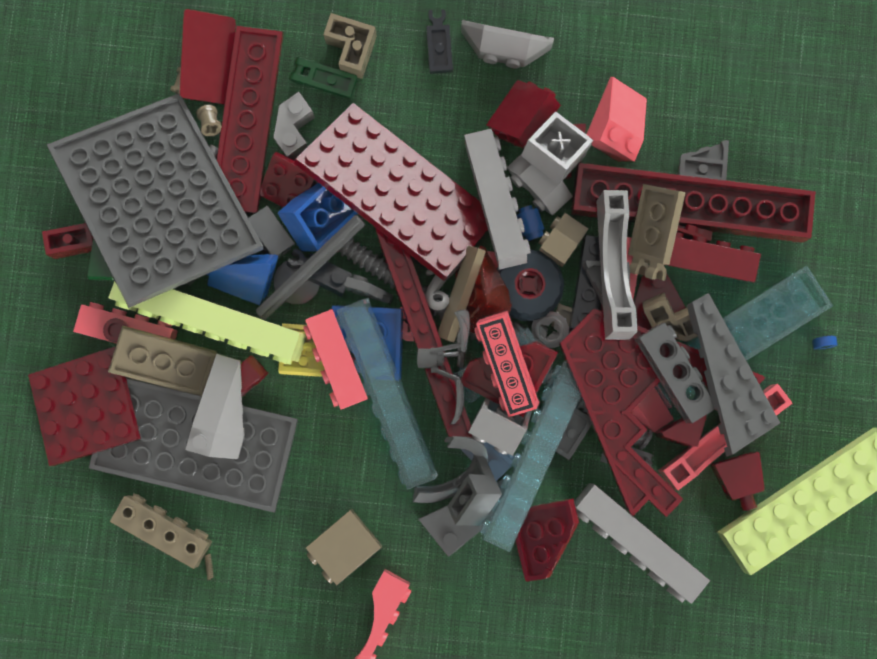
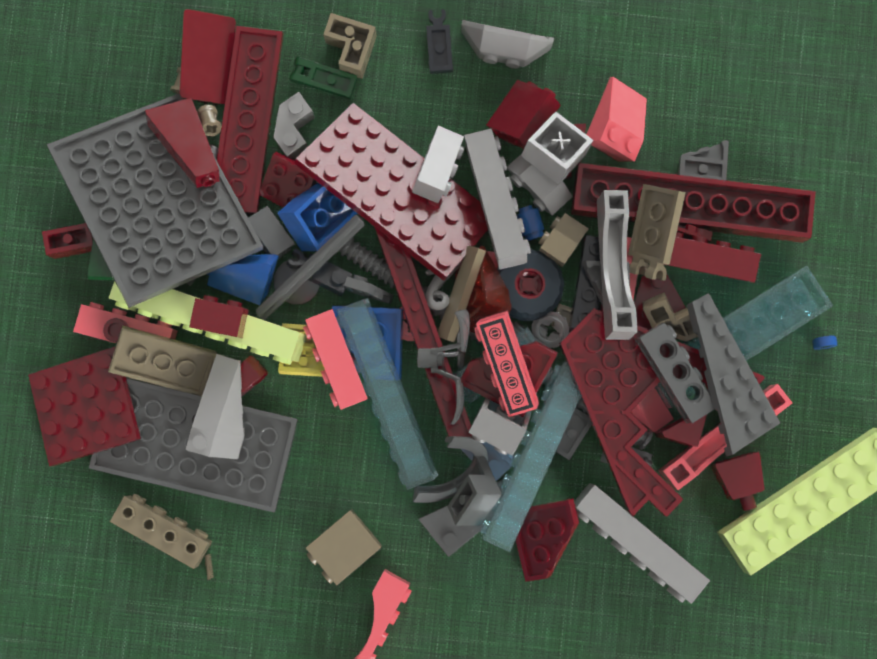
none -> dark red slope [145,98,220,188]
none -> dark red brick [189,295,248,338]
none -> brick [412,126,465,203]

